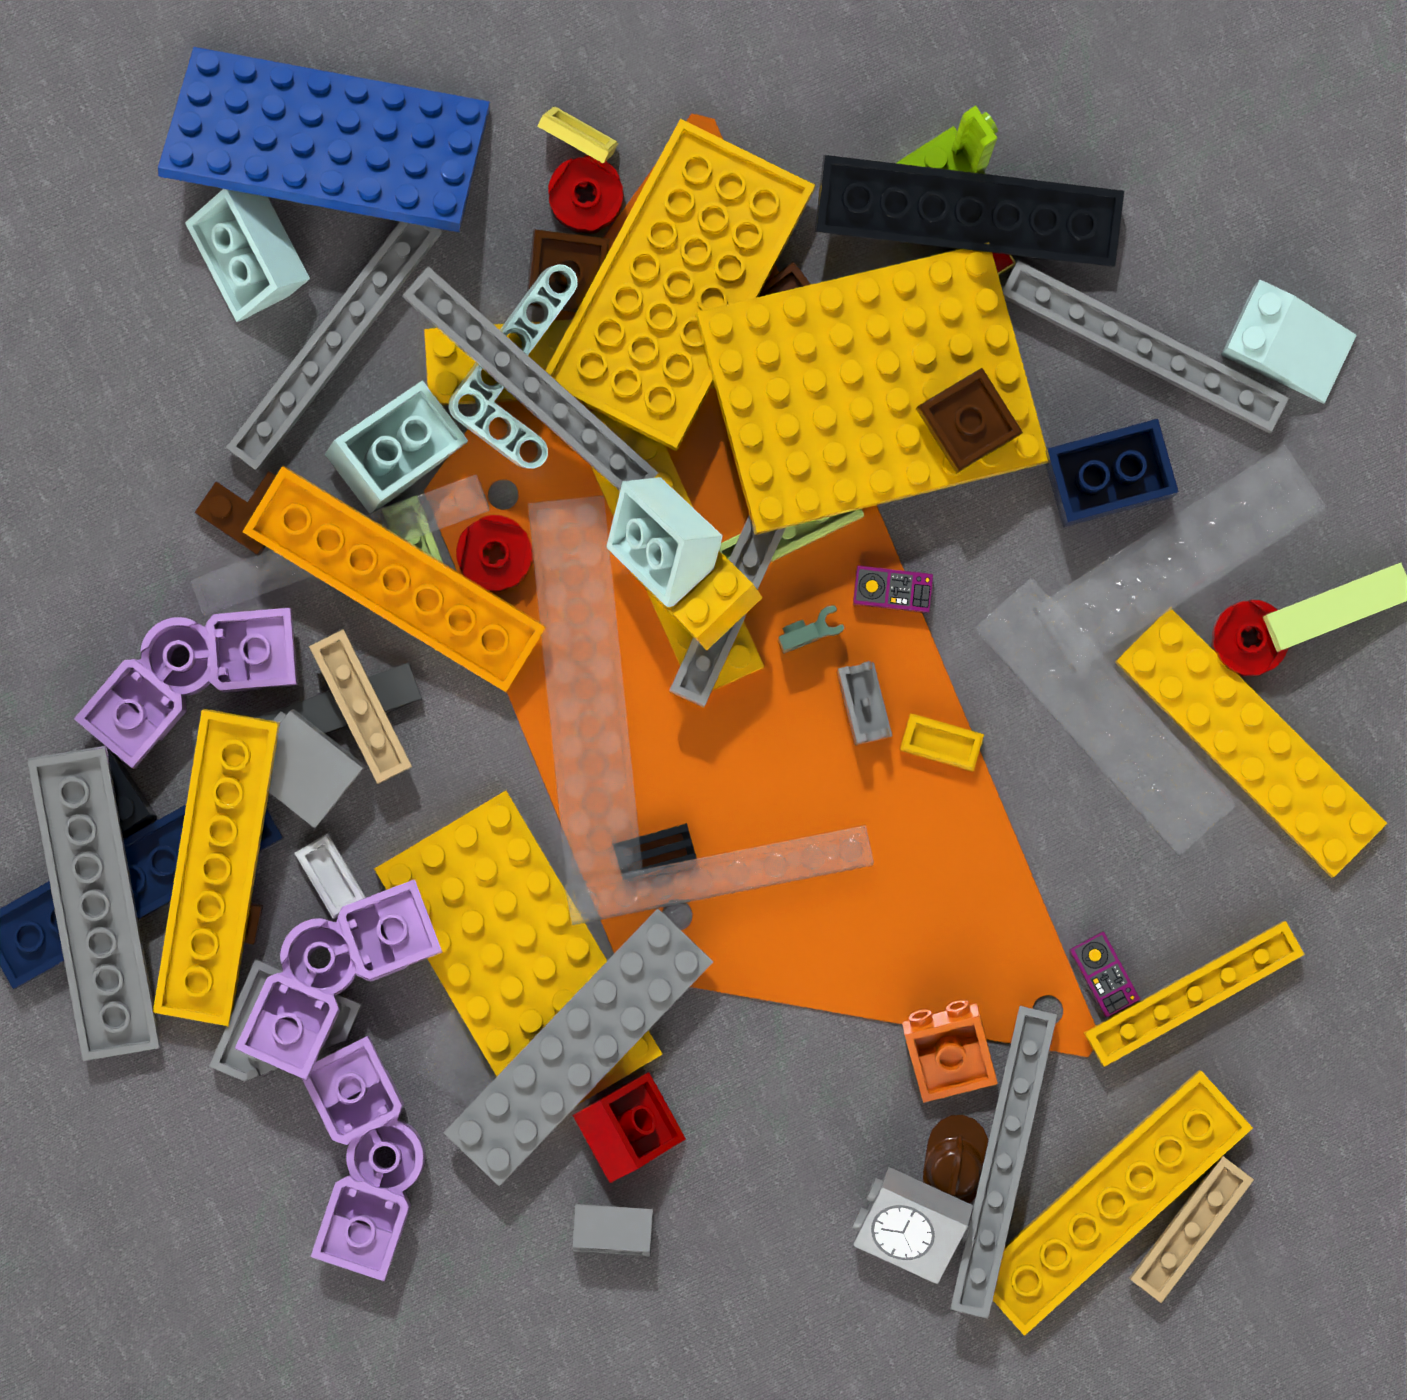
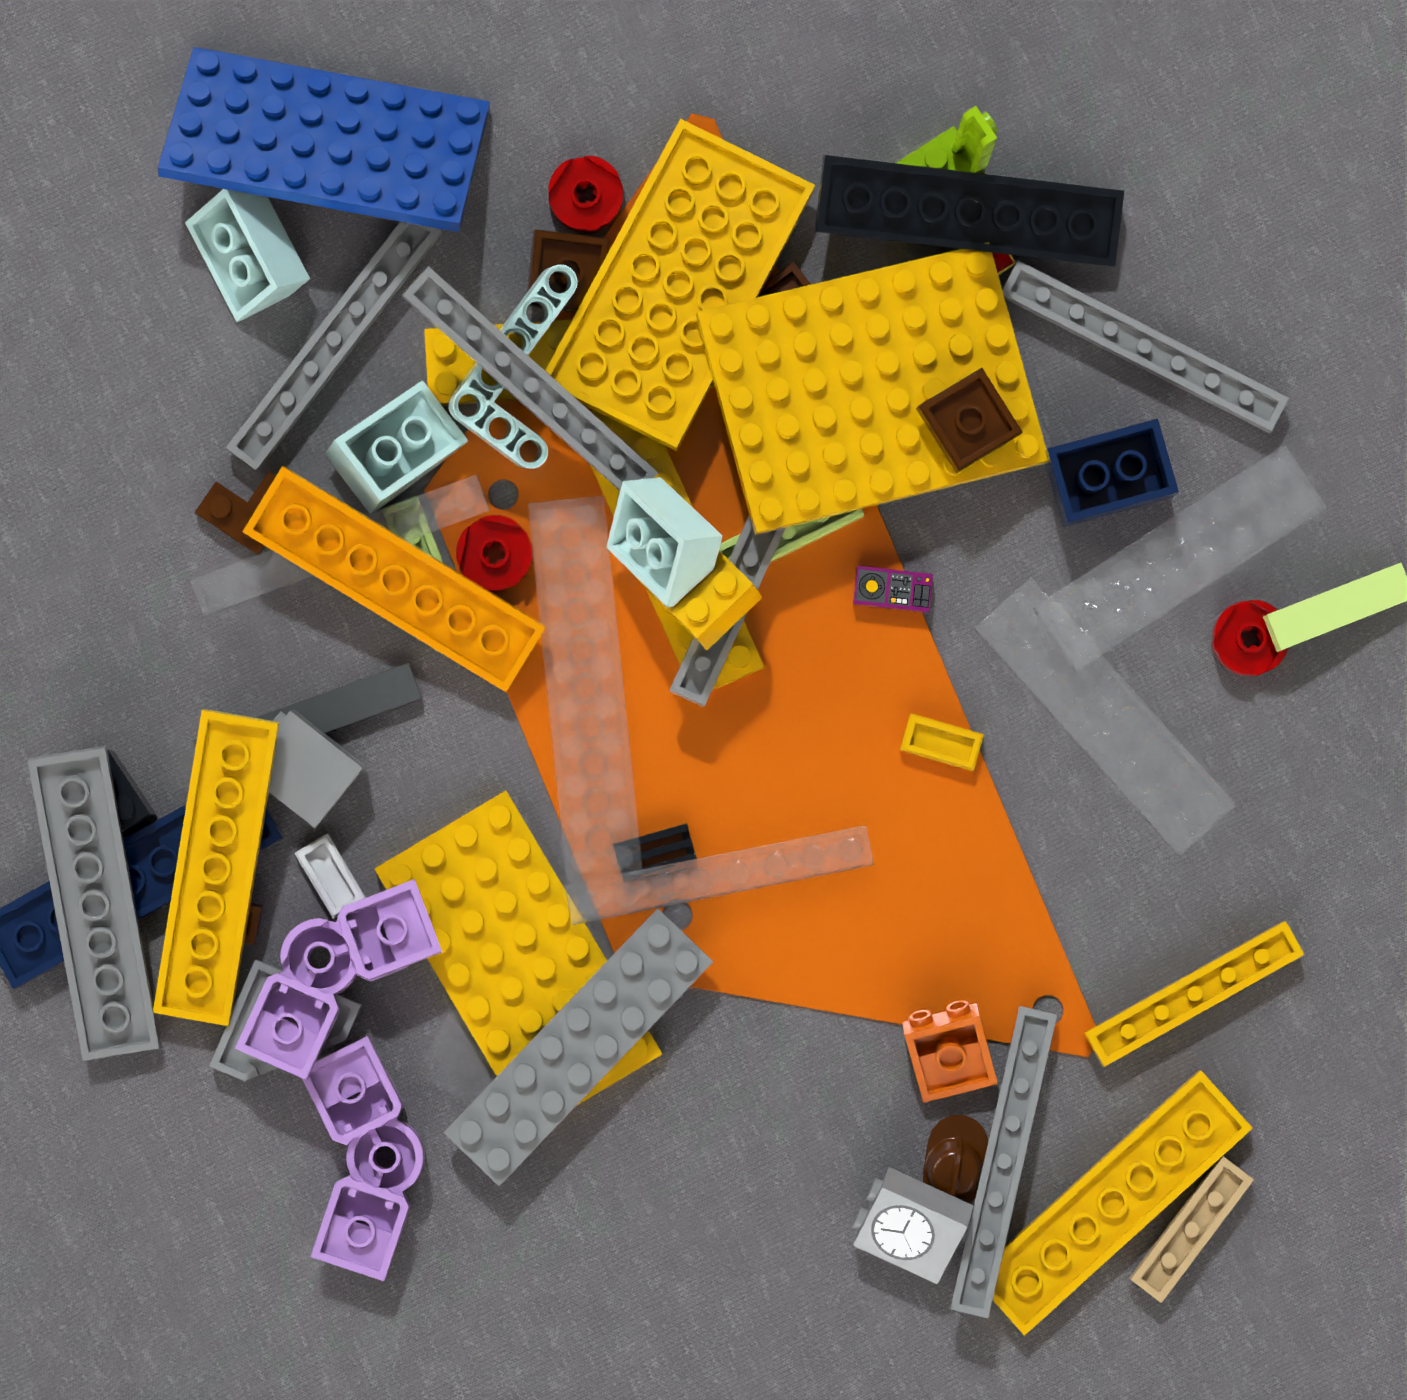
lavender plate [74,608,298,769] -> none
tan plate [309,629,412,784] -> none
light yellow tile [538,107,619,163] -> none
red slope [572,1072,686,1183] -> none
light grey hinge [572,1204,653,1257] -> none
sand green plate [778,606,844,654] -> none
light grey hinge [837,661,892,745] -> none
tile [1069,931,1140,1017] -> none
yellow plate [1115,607,1387,878] -> none
light aqua slope [1221,280,1357,404] -> none

